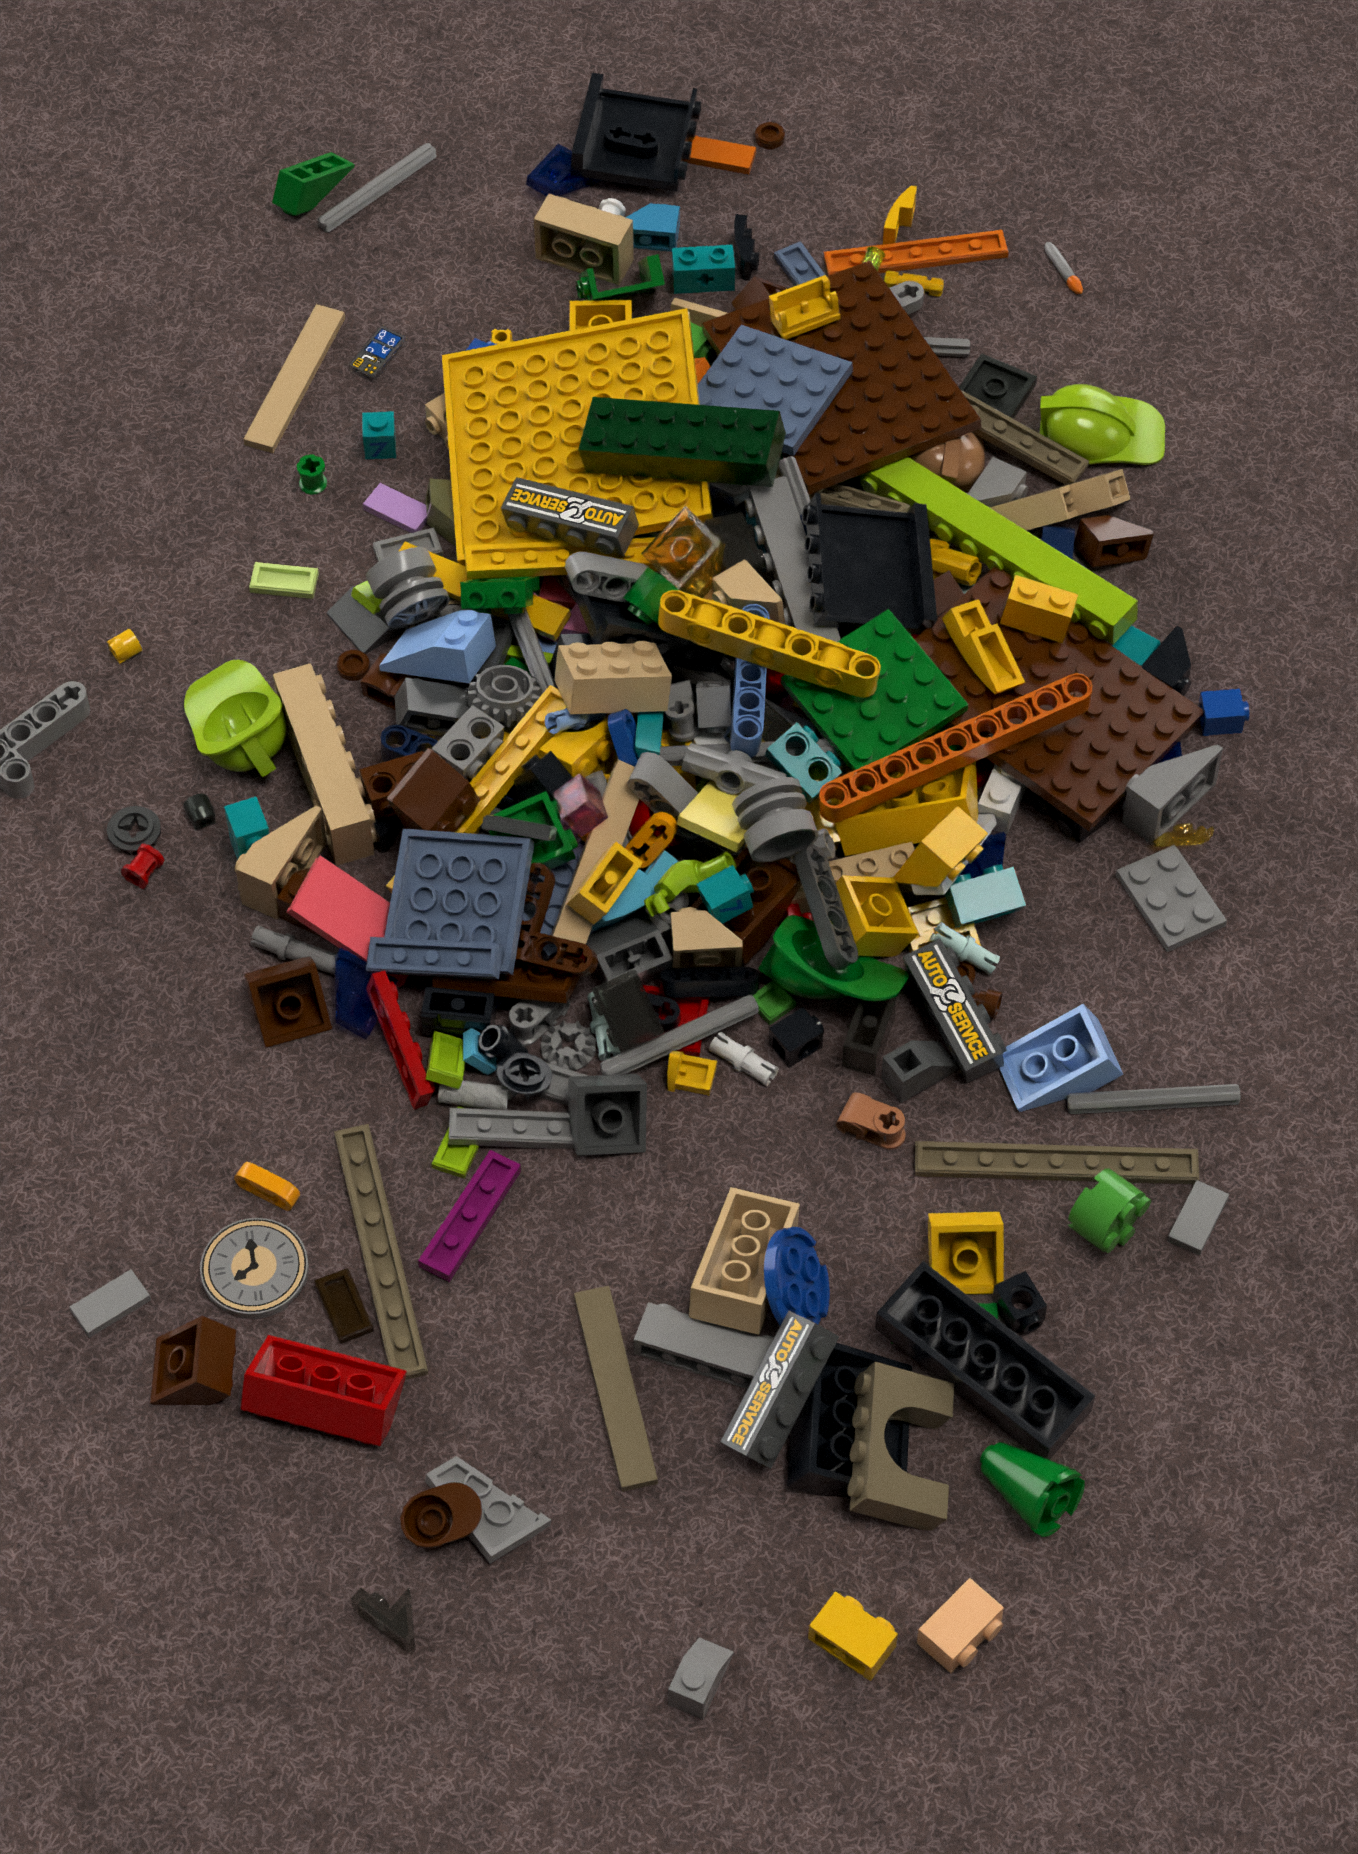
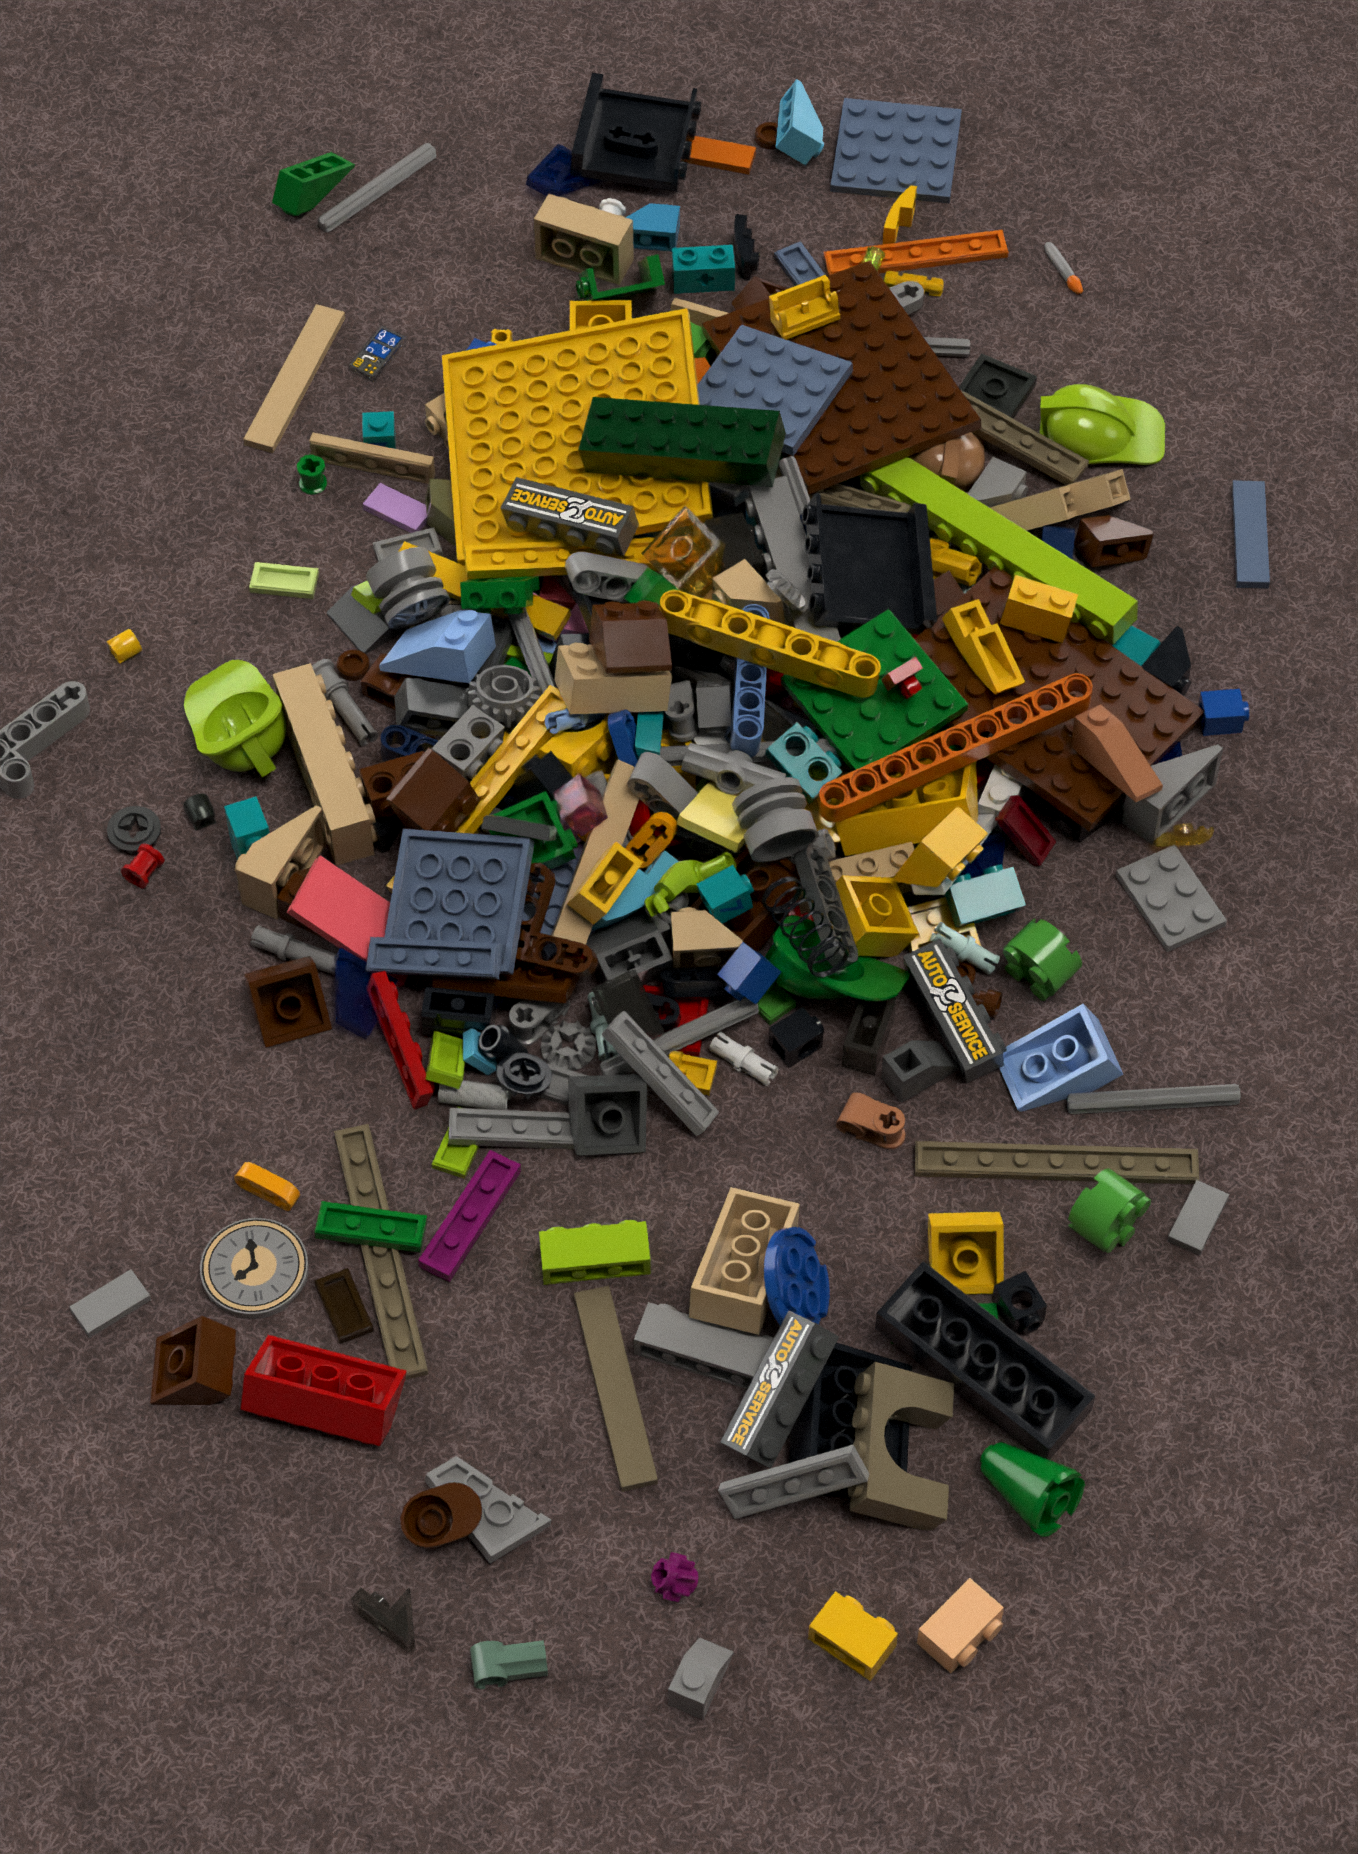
none -> tan tile [309,433,435,484]
none -> light grey pin [312,659,379,746]
none -> green tile [314,1201,428,1253]
none -> sand green piece [470,1640,548,1689]
none -> lime brick [539,1220,651,1285]
none -> reddish brown slope [589,600,672,674]
none -> light grey tile [601,1011,719,1136]
none -> magenta gear [651,1552,698,1602]
none -> blue brick [717,942,781,1004]
none -> light grey tile [718,1445,869,1519]
none -> black piece [761,877,849,977]
none -> light grey gear [766,569,809,612]
none -> medium azure slope [776,79,824,165]
none -> sand blue plate [830,98,962,203]
none -> red tile [881,657,923,699]
none -> dark red tile [995,795,1056,866]
none -> bright green brick [1003,918,1082,1001]
none -> nougat slope [1071,704,1163,802]
none -> sand blue tile [1232,480,1270,588]

